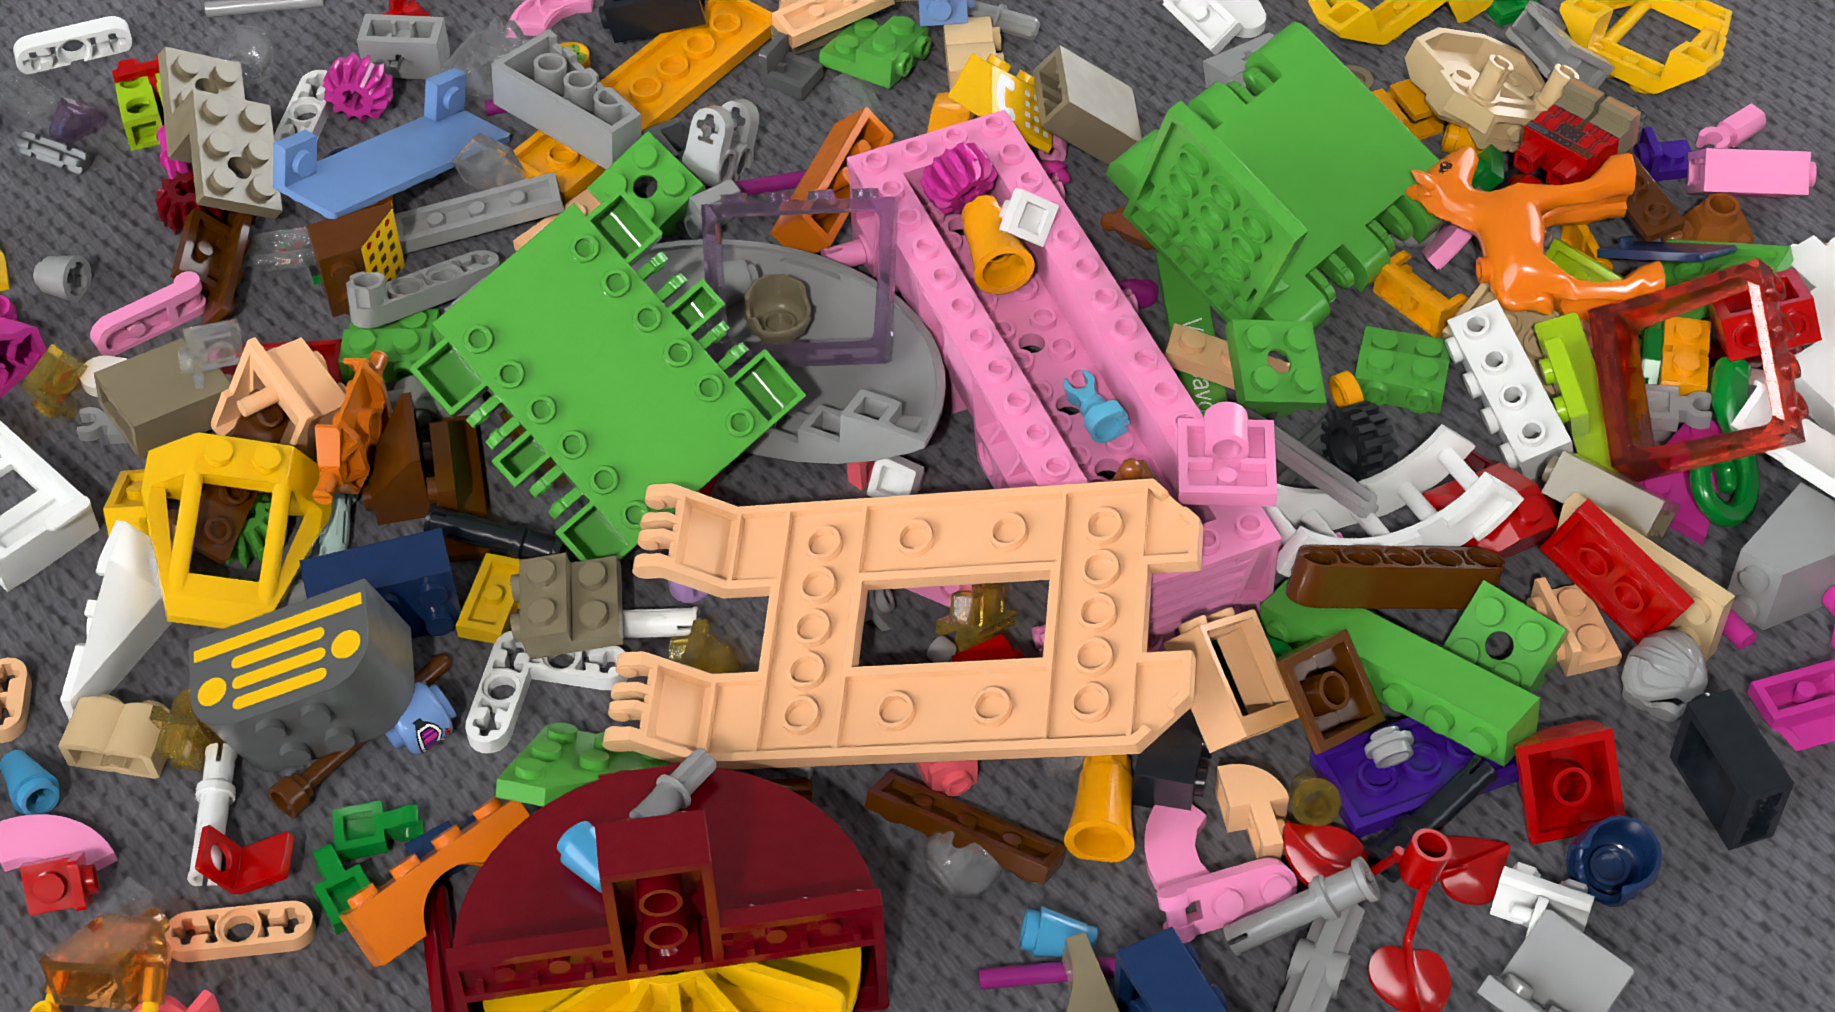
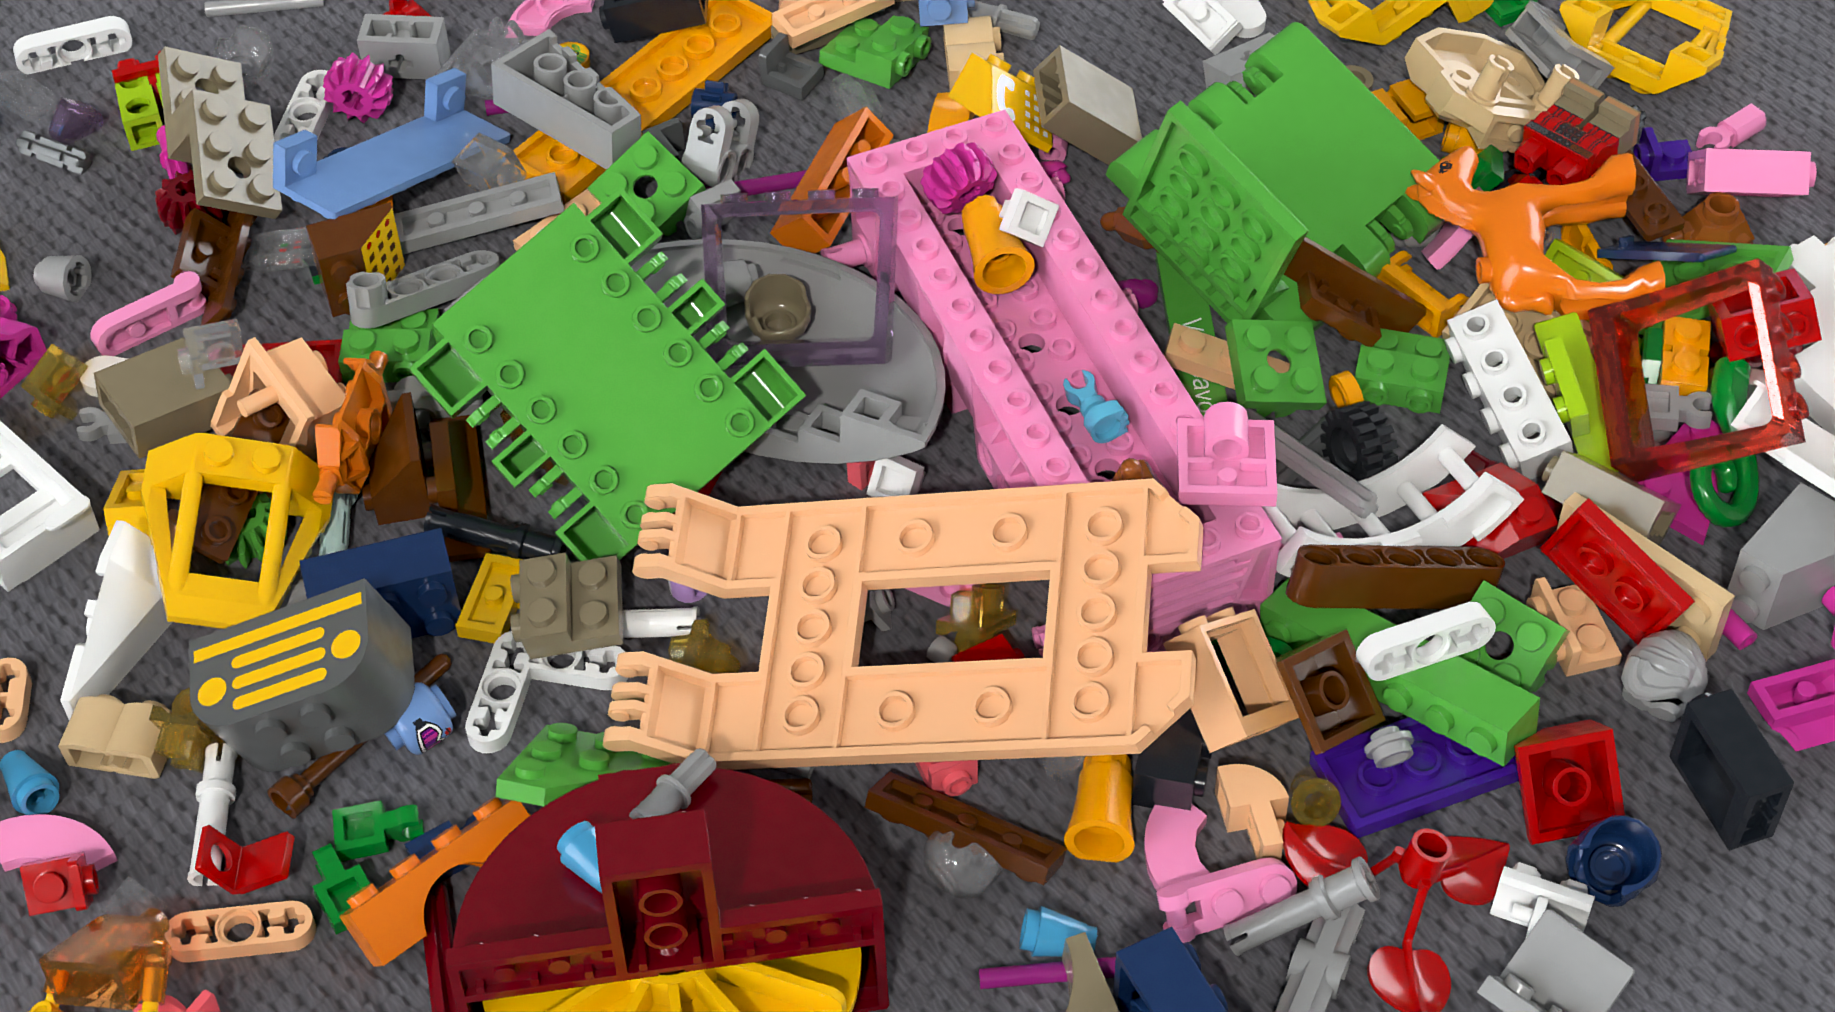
black pin [1363,755,1498,883] -> none
none -> dark blue gear [691,80,738,130]
none -> reddish brown bracket [1283,237,1426,347]
none -> white beam [1356,602,1496,681]

